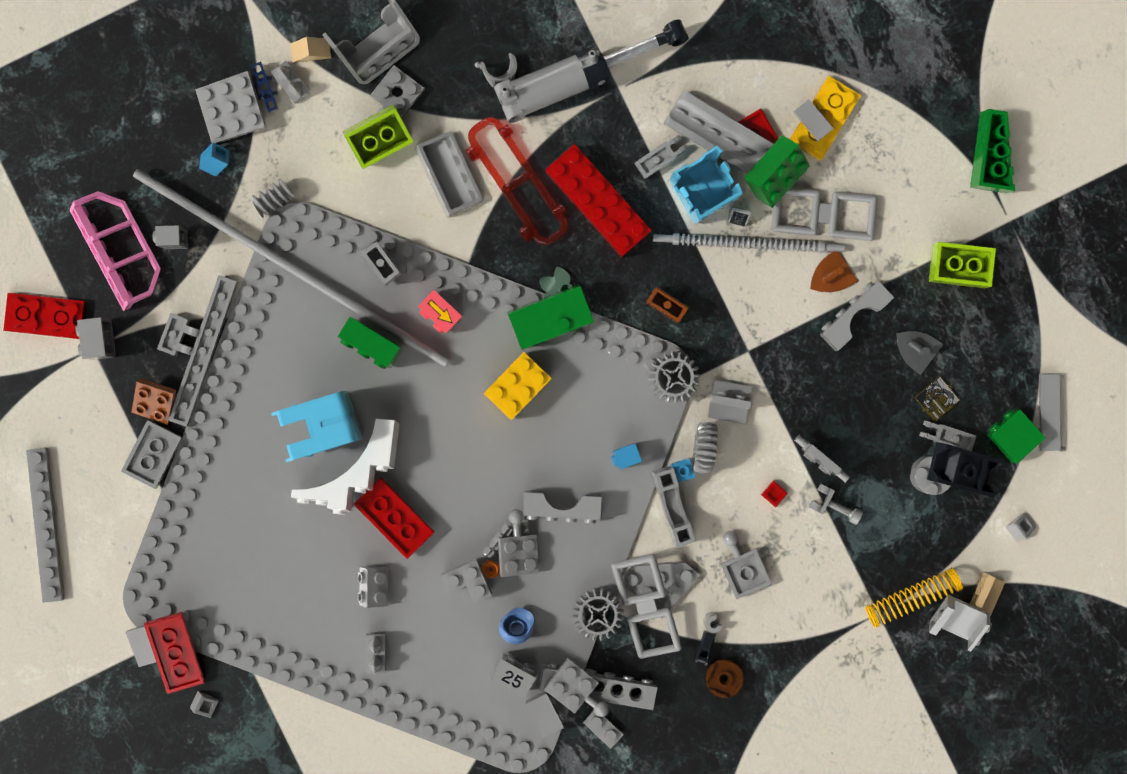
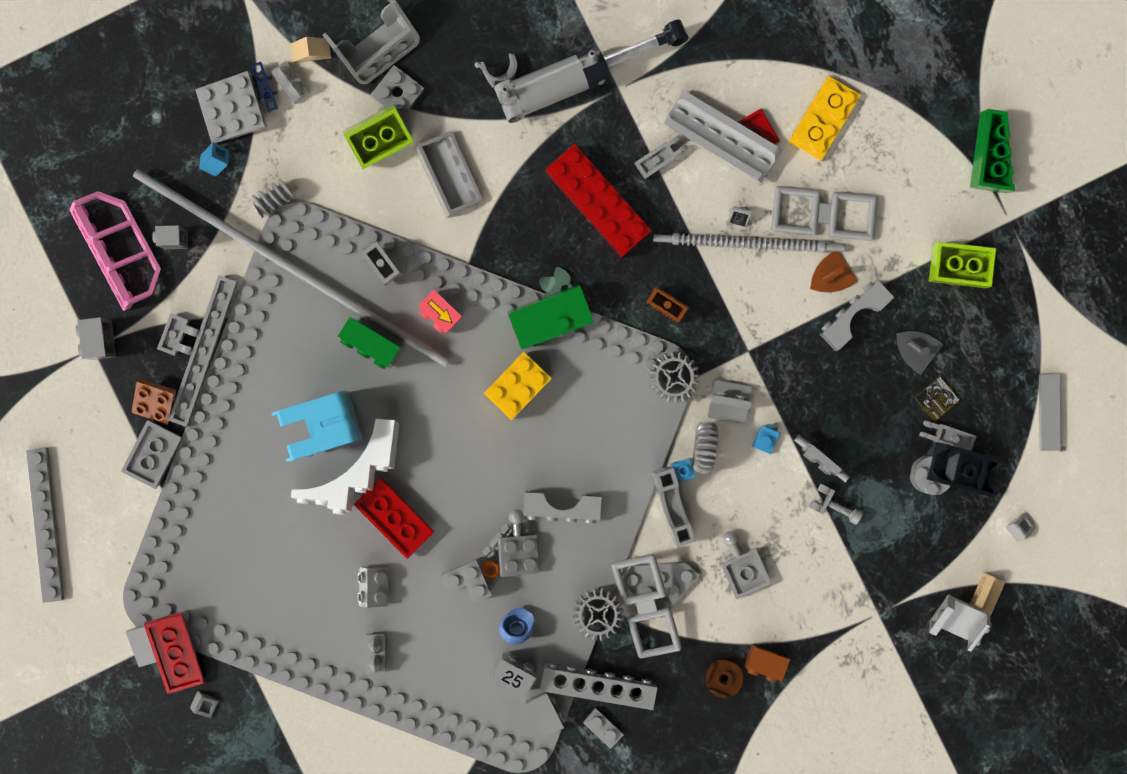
red piece [3,293,86,339] -> none
clear red bar [465,117,568,245] -> none
light grey plate [544,658,609,717] -> none
dark azure brick [611,443,642,470] -> none
medium azure piece [669,146,743,224] -> none
black piece [694,612,722,666] -> none
green brick [744,135,810,208] -> none
red tile [760,481,788,508] -> none
light grey tile [793,99,833,142] -> none
yellow piece [865,567,963,628] -> none
green brick [986,409,1045,464] -> none
none -> dark orange brick [744,644,790,682]
none -> dark azure bracket [752,424,781,454]

